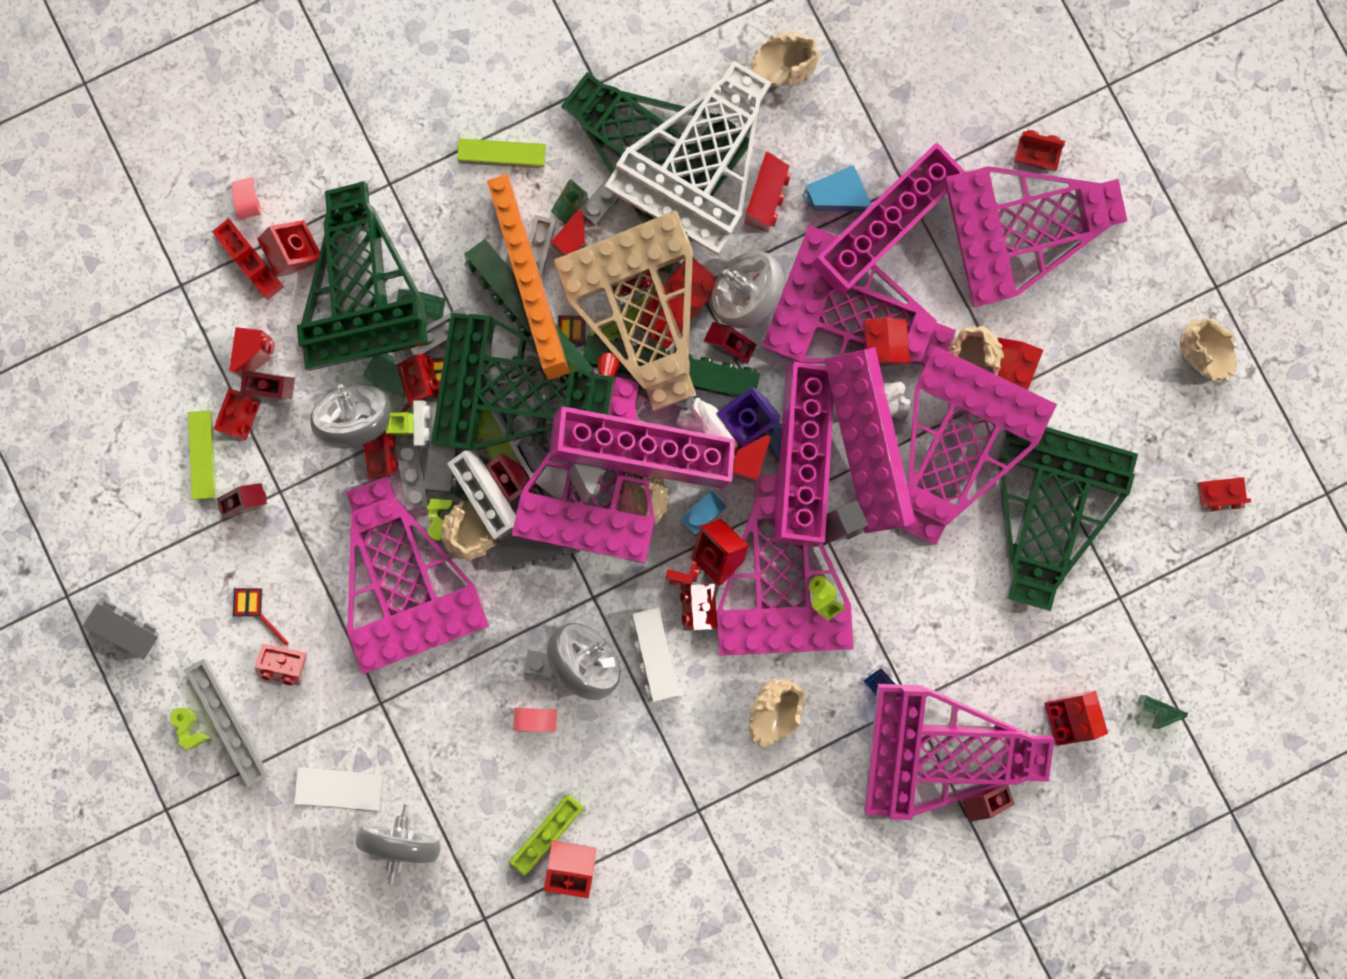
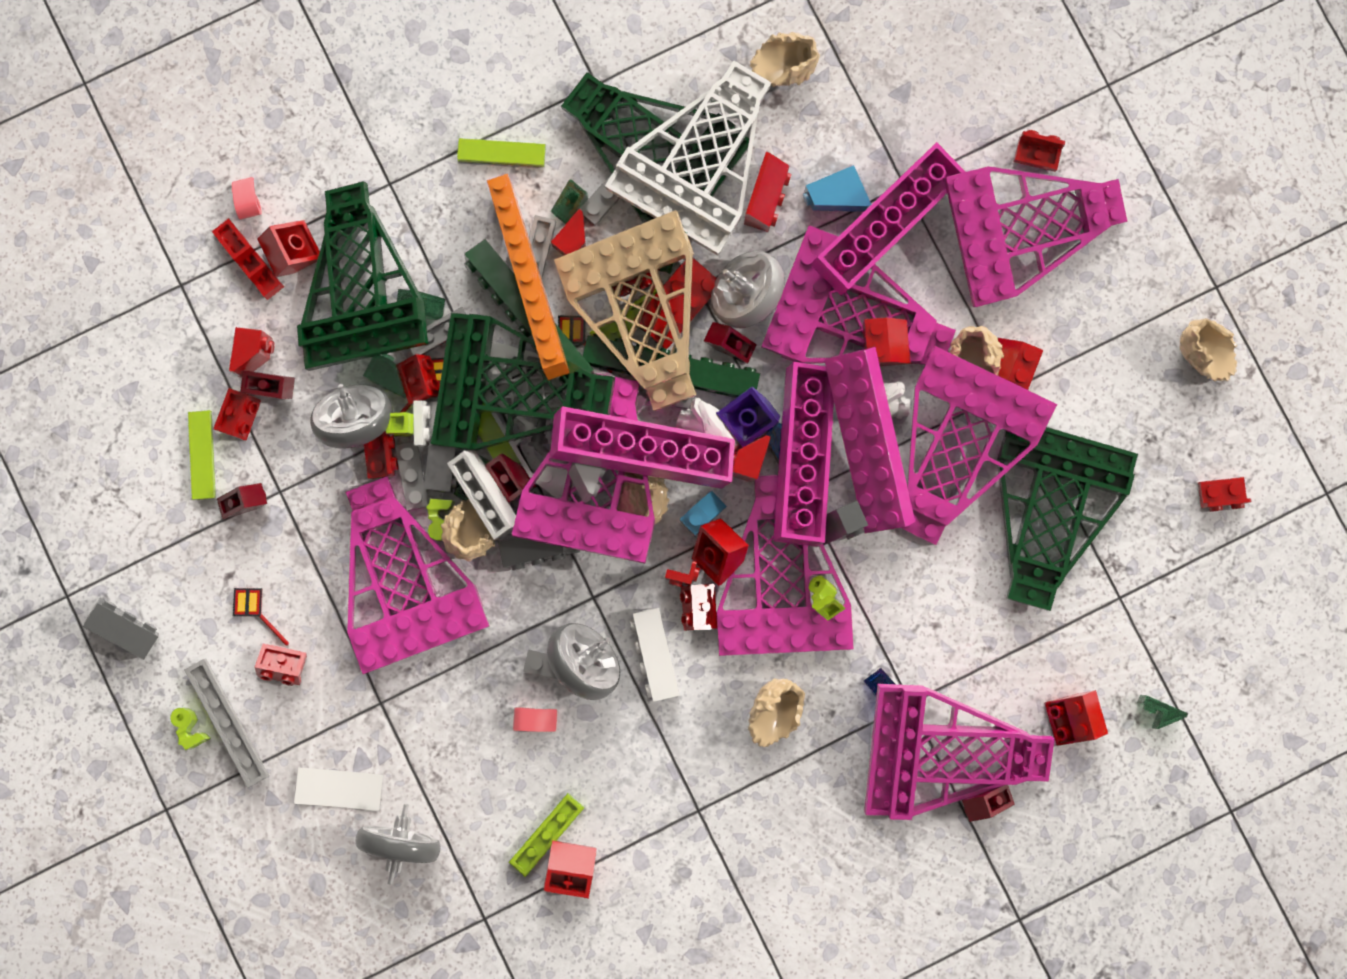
cone [597,353,619,376] -> none

